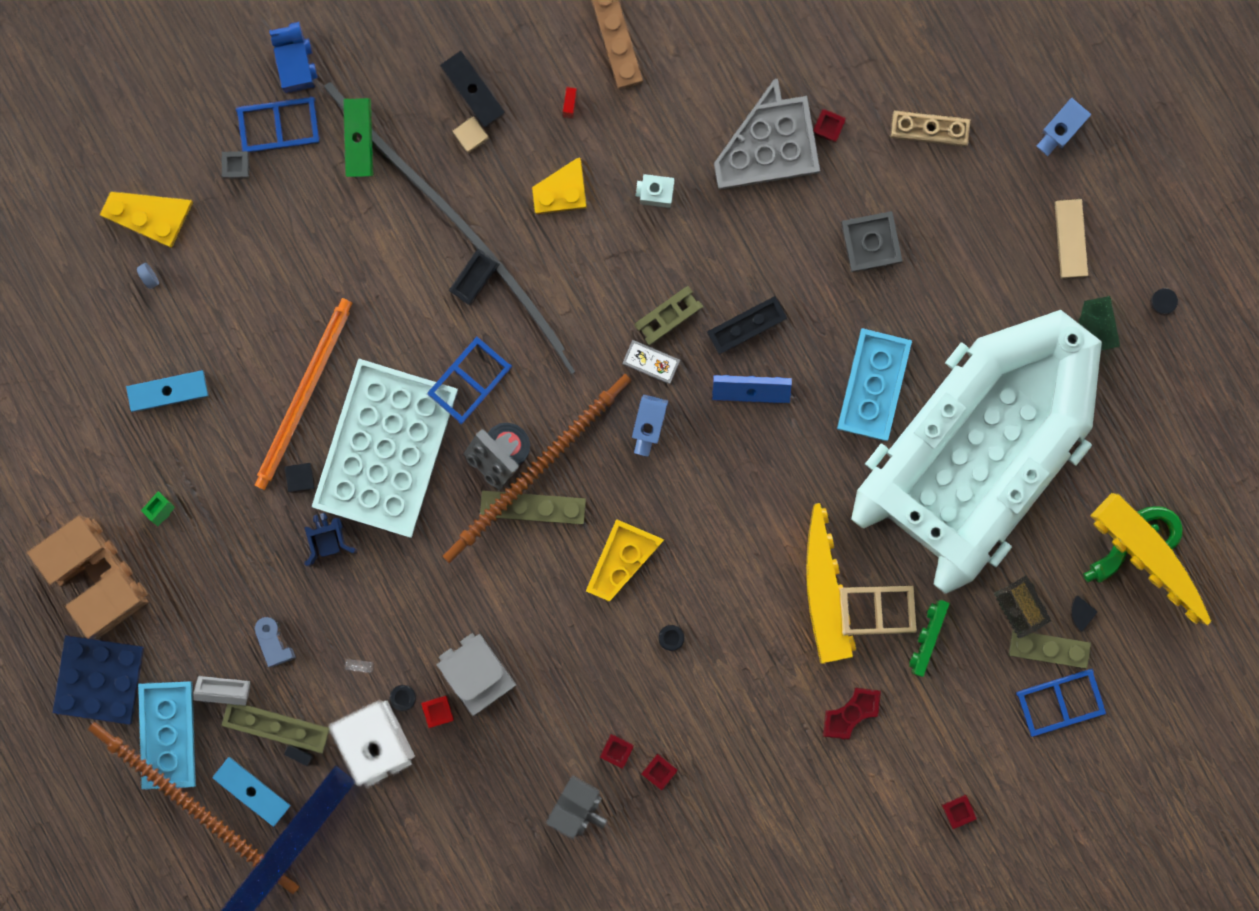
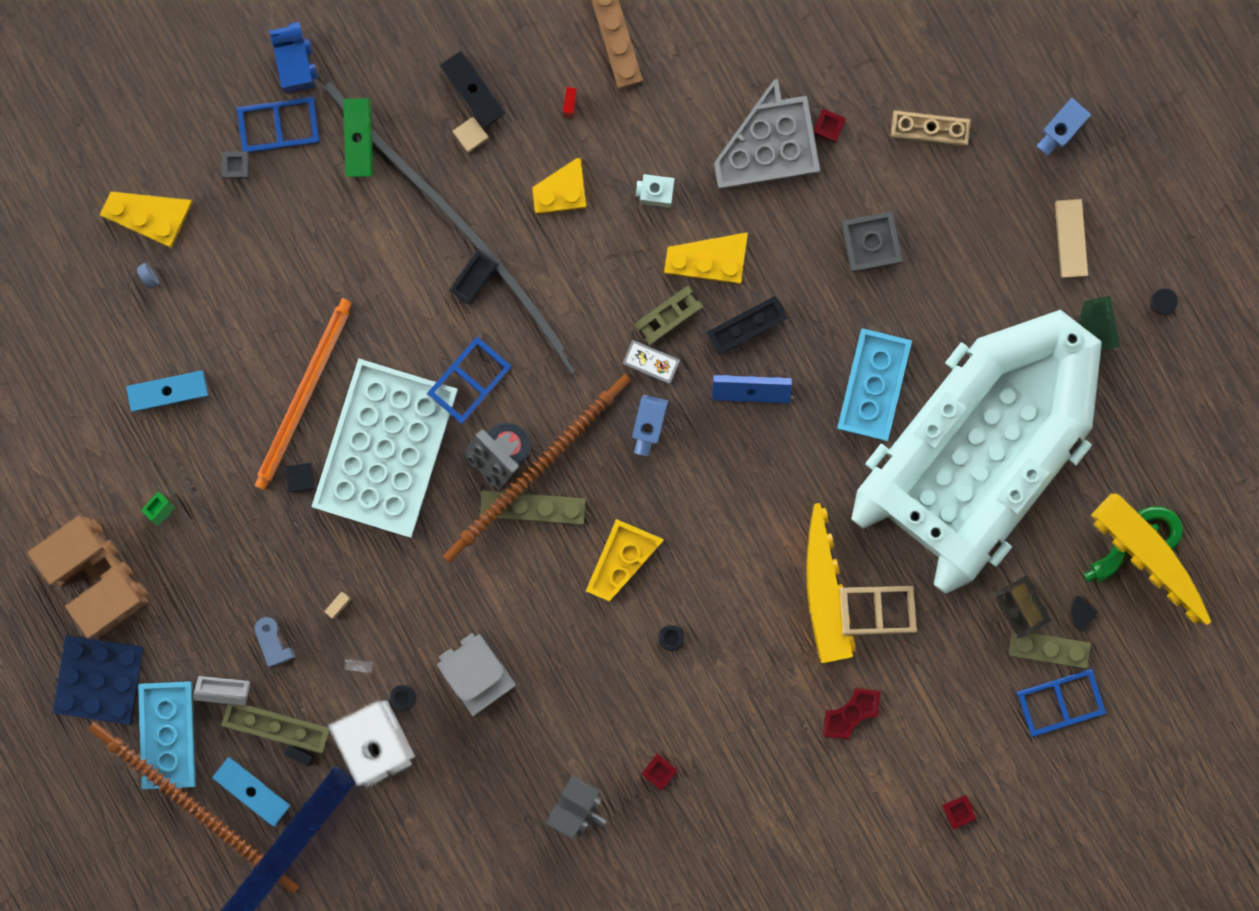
dark blue piece [304,513,358,567] -> none
red tile [421,695,454,728] -> none
dark red tile [599,734,634,769] -> none
green tile [909,600,949,677] -> none
none -> tan tile [324,592,352,619]
none -> yellow wing [664,232,748,284]

